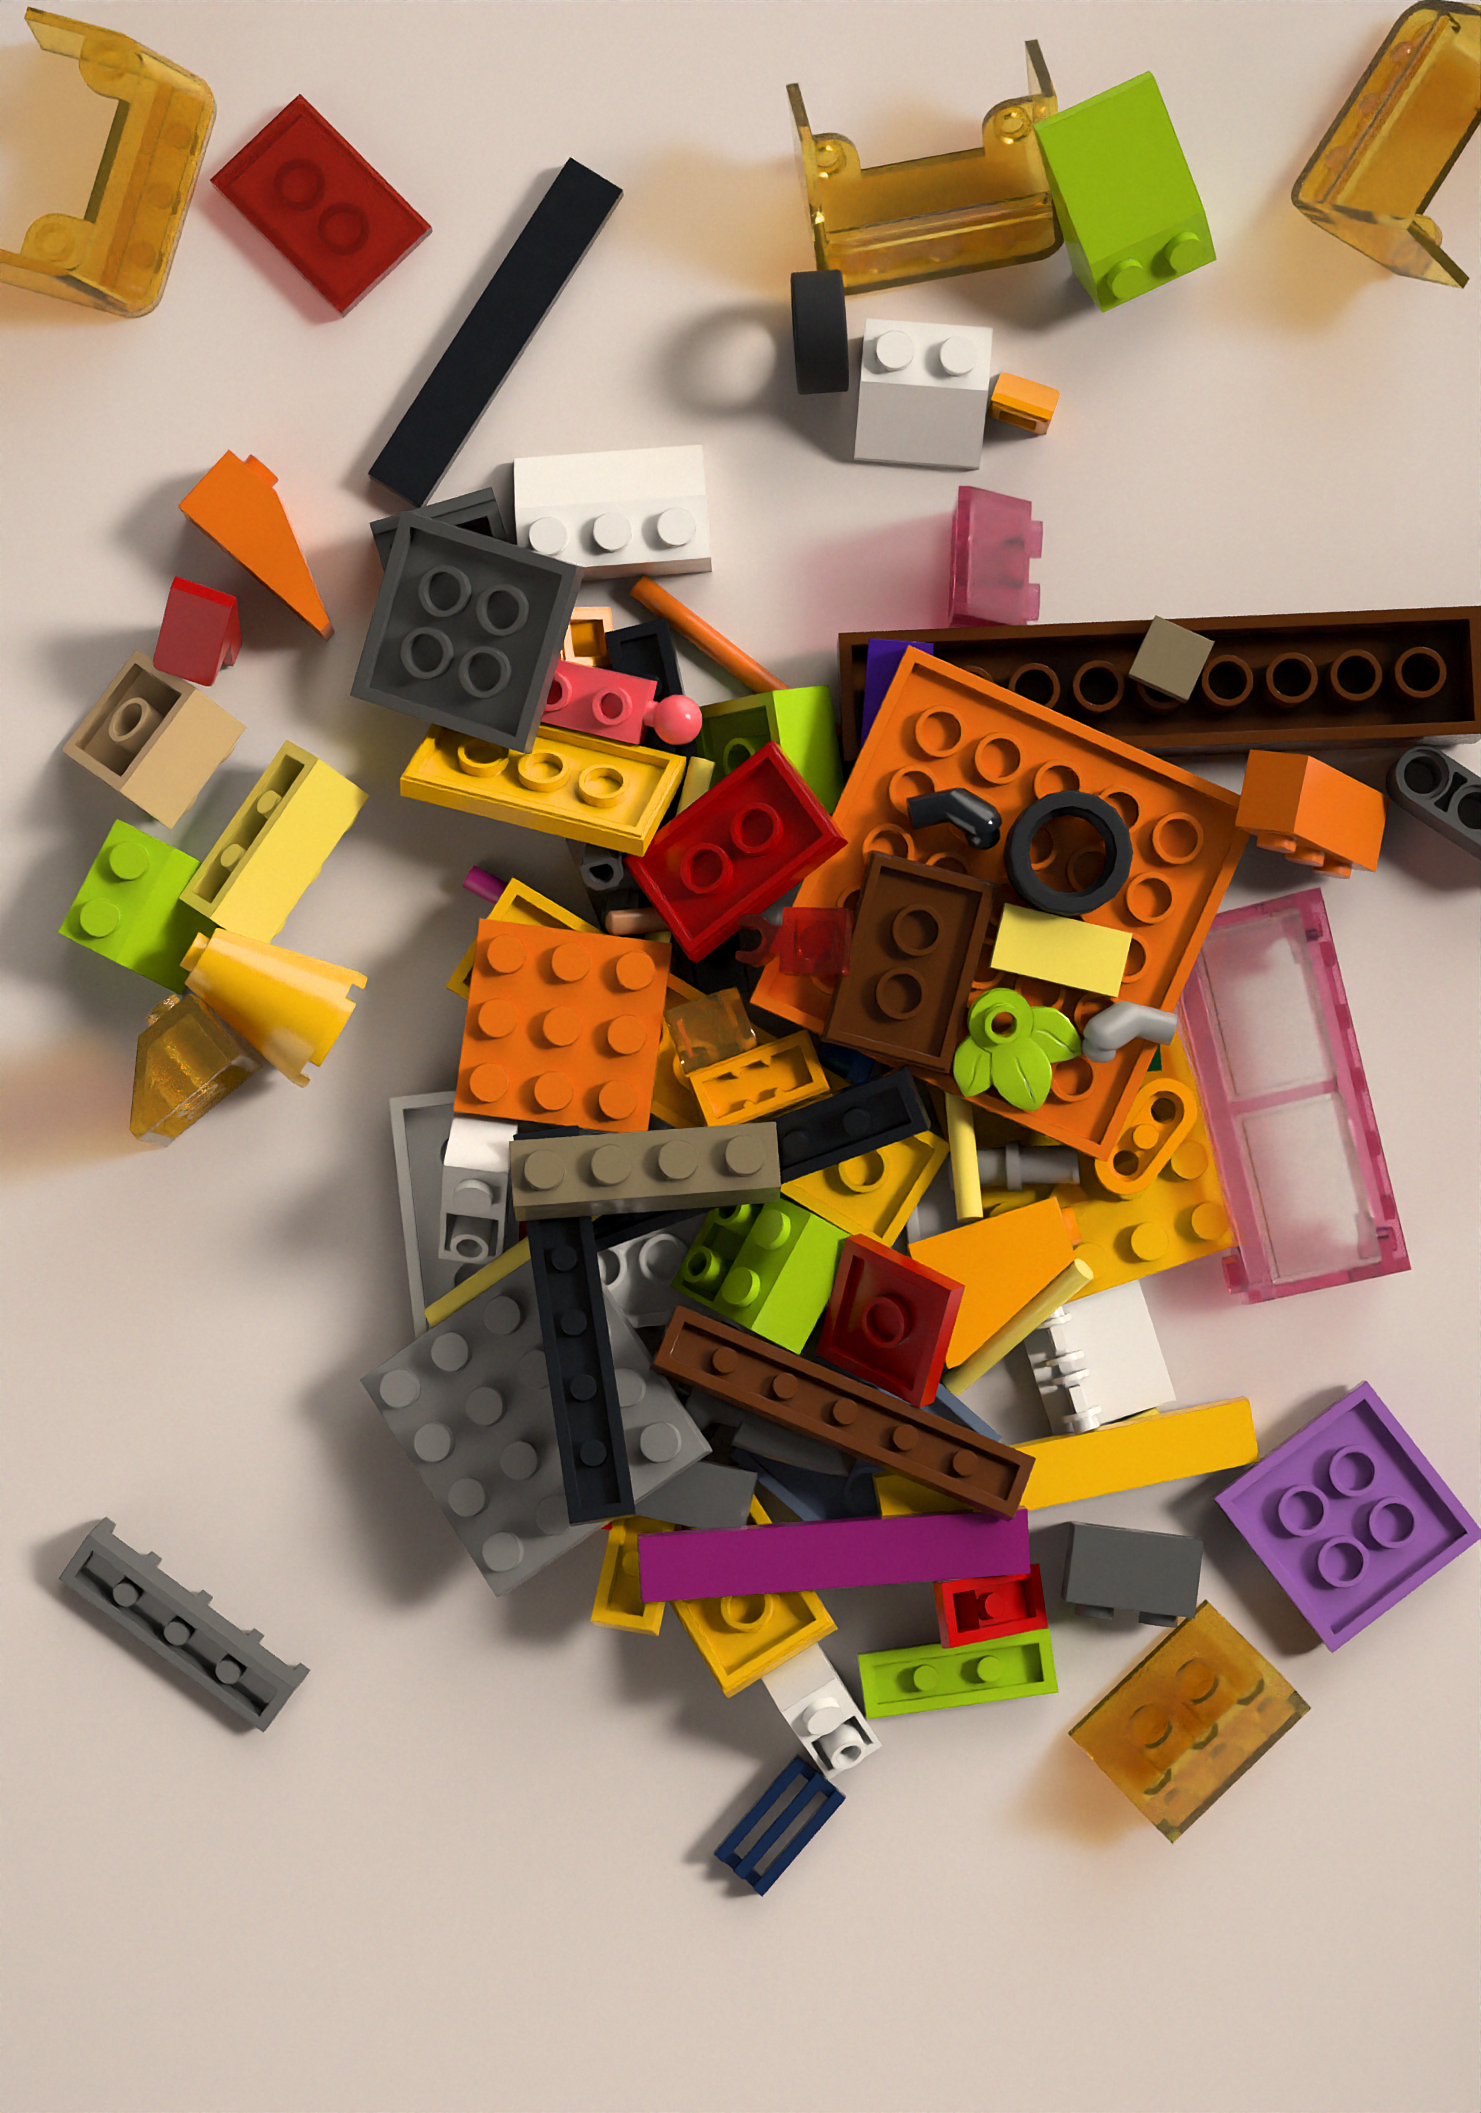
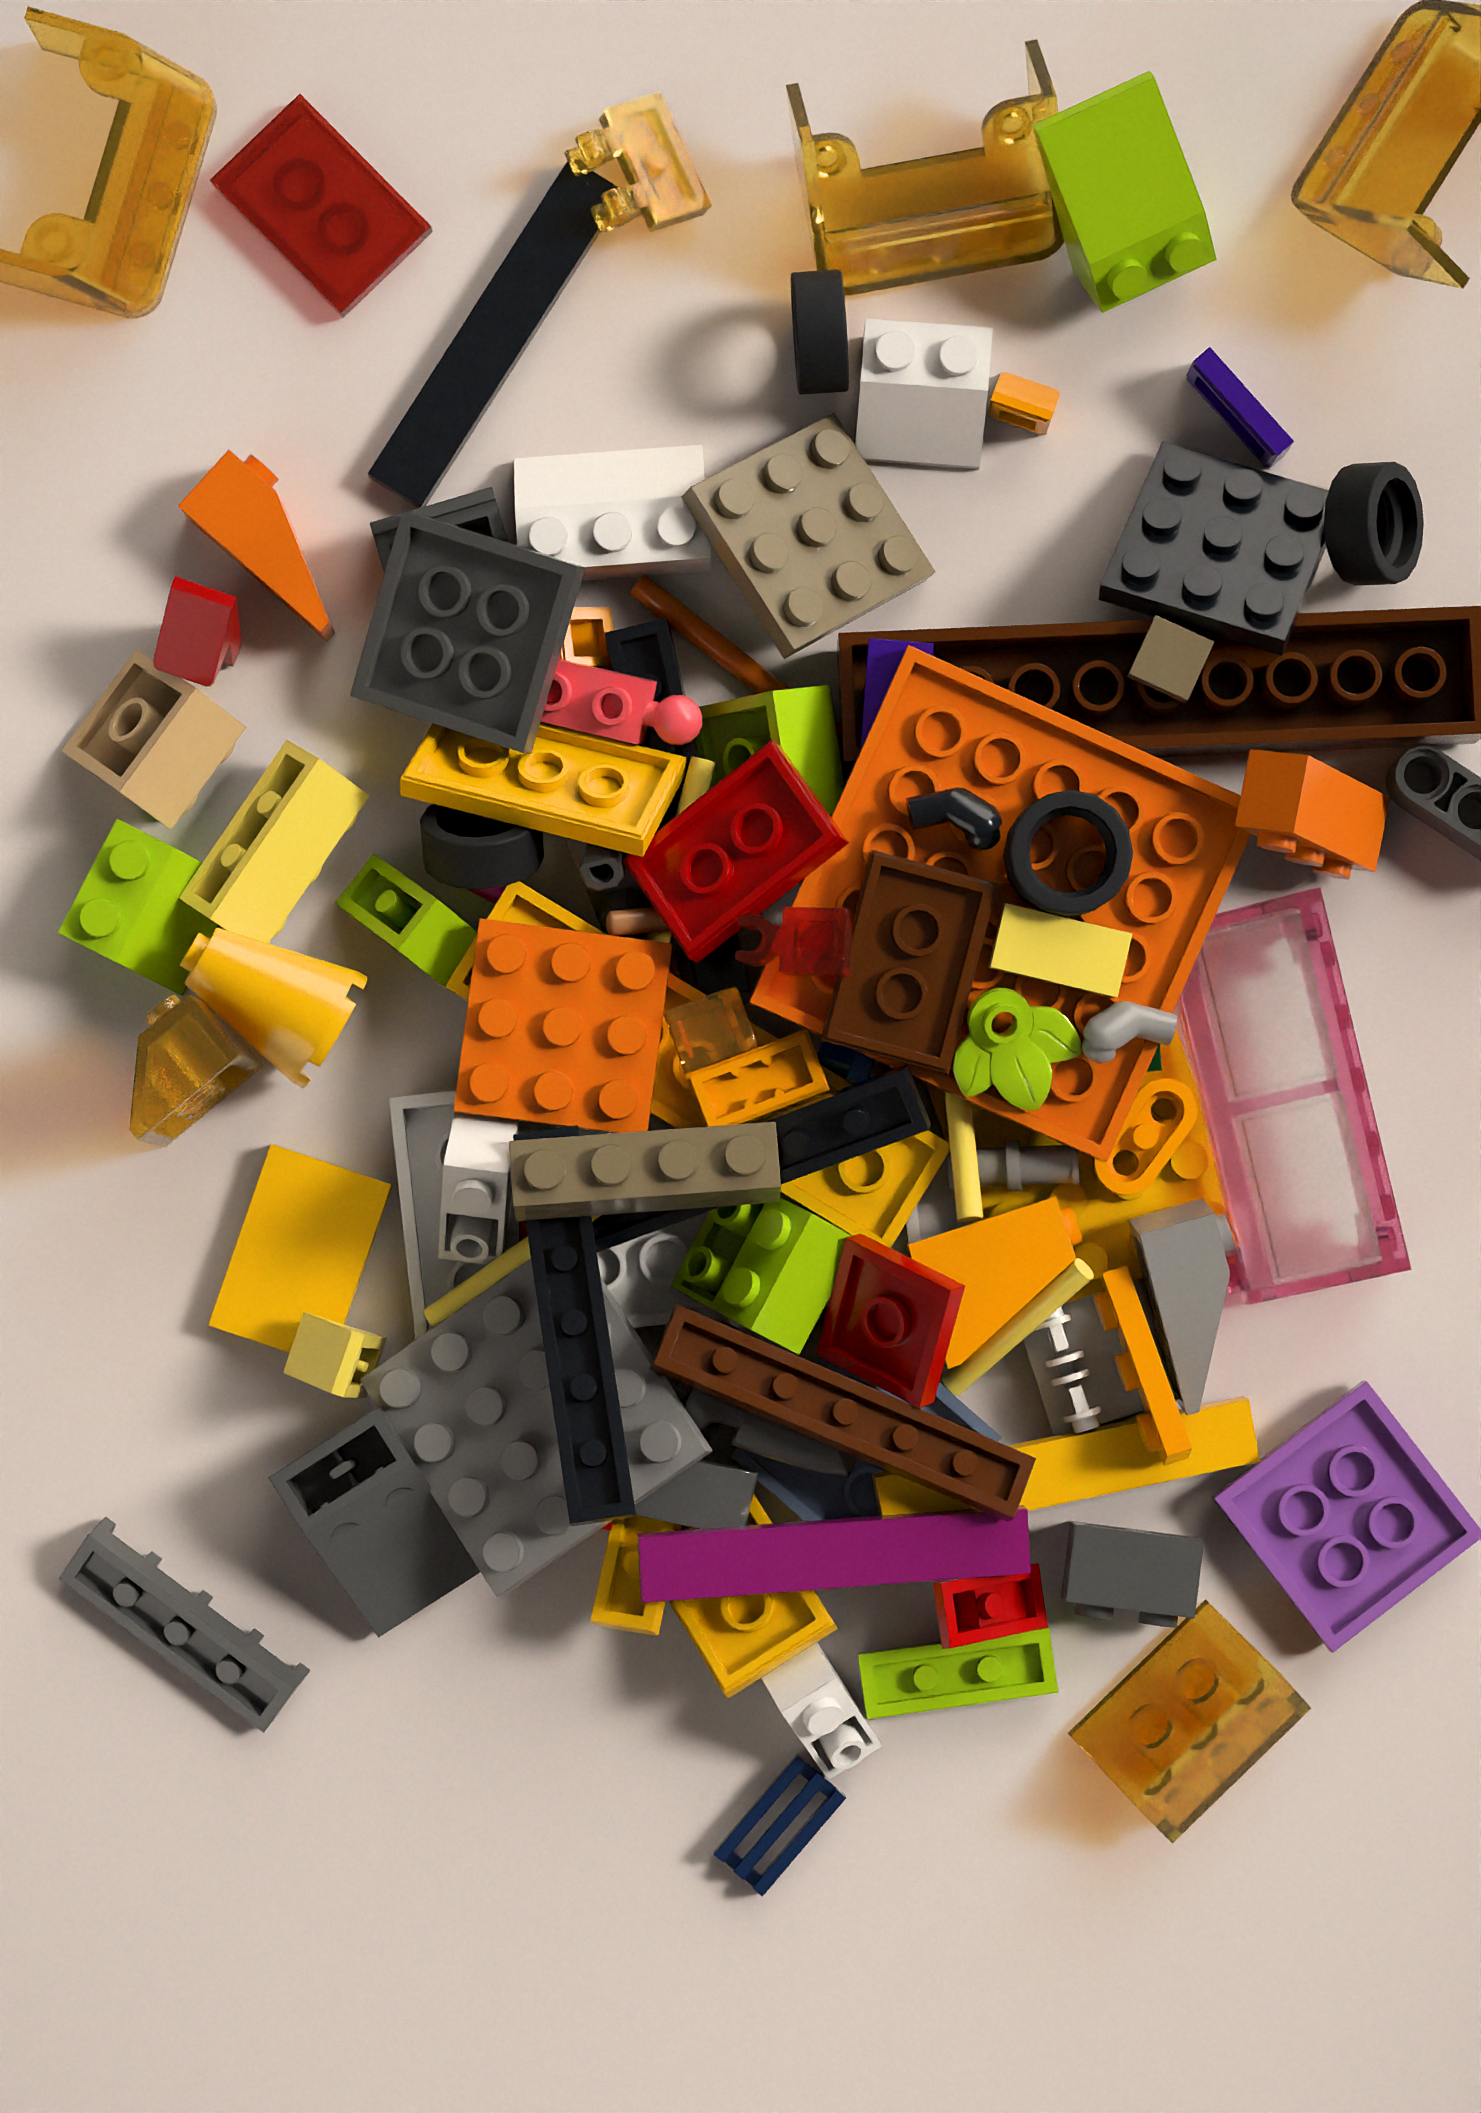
clear pink slope [947,486,1043,628] -> none
none -> yellow tile [208,1144,393,1353]
none -> dark grey slope [268,1406,480,1638]
none -> light yellow slope [283,1312,387,1398]
none -> lime slope [335,853,477,988]
none -> black tyre [420,804,544,890]
none -> clear yellow plate [564,92,712,232]
none -> dark tan plate [681,413,936,659]
none -> light orange plate [1093,1265,1192,1466]
none -> black plate [1098,441,1329,656]
none -> light grey slope [1128,1198,1234,1415]
none -> dark purple tile [1186,347,1294,469]
none -> black tyre [1324,462,1424,586]

